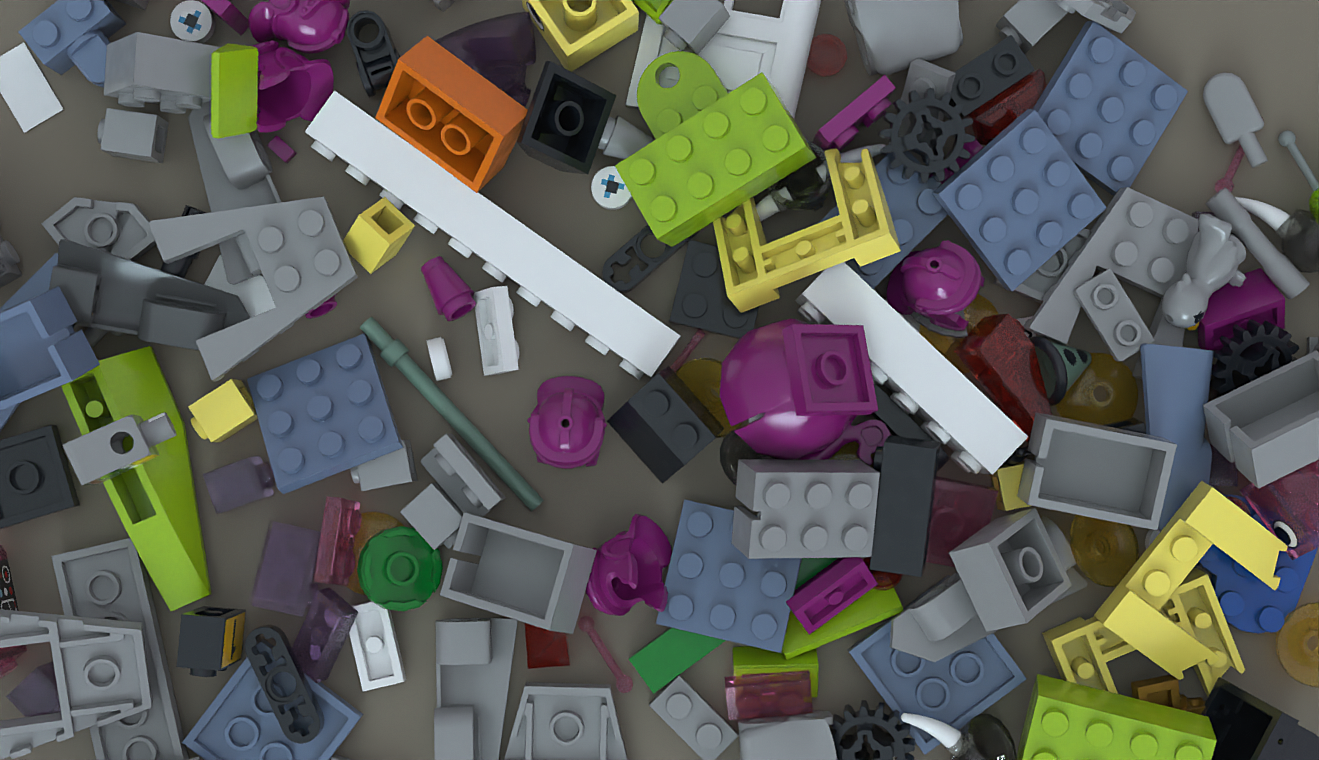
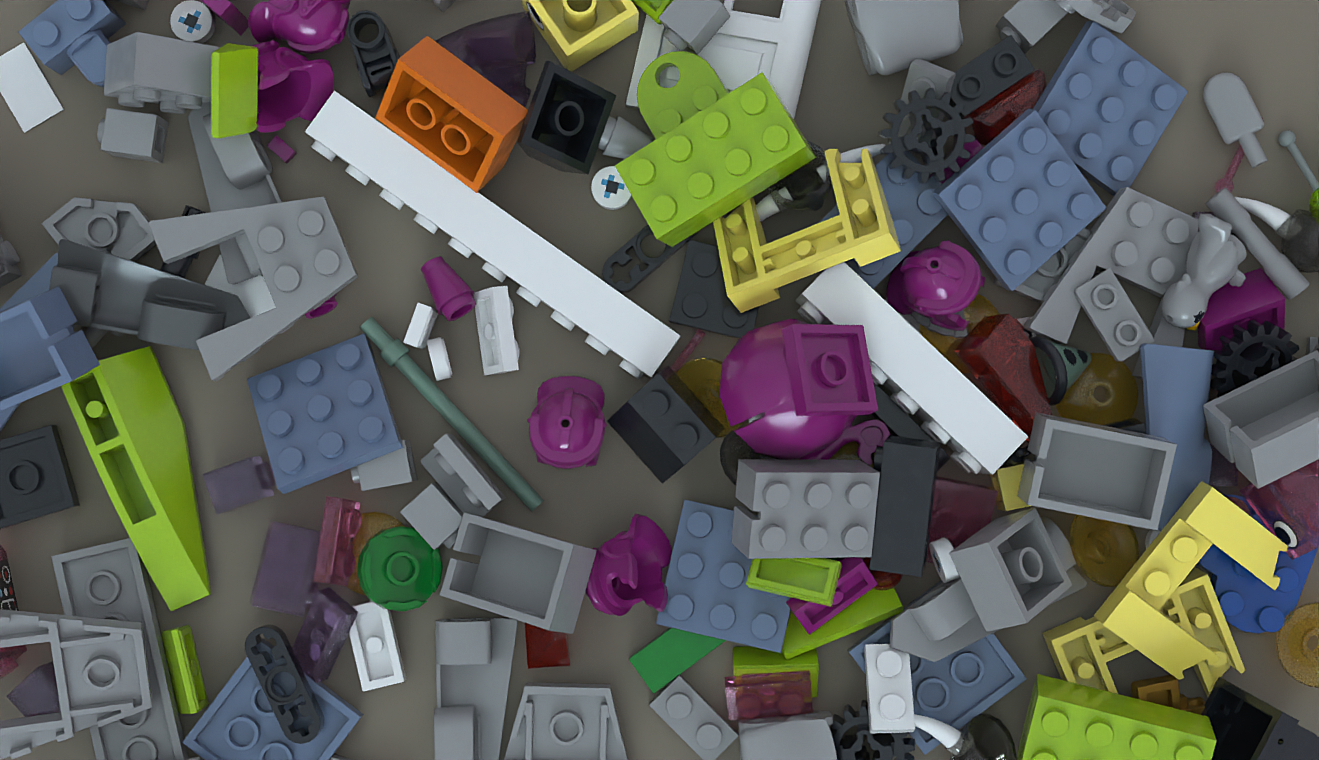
light grey torso [62,412,177,486] -> none
black brick [176,606,246,677] -> none
light yellow brick [188,379,258,442] -> none
light yellow brick [343,197,415,274] -> none
clear pink hinge [578,616,633,693] -> none
clear red plate [807,34,847,77] -> none
magenta plate [811,75,896,157] -> none
none -> lime slope [161,624,209,714]
none -> white tile [403,303,438,349]
none -> lime tile [746,558,842,607]
none -> white plate [864,644,915,733]
none -> white tile [929,538,960,583]

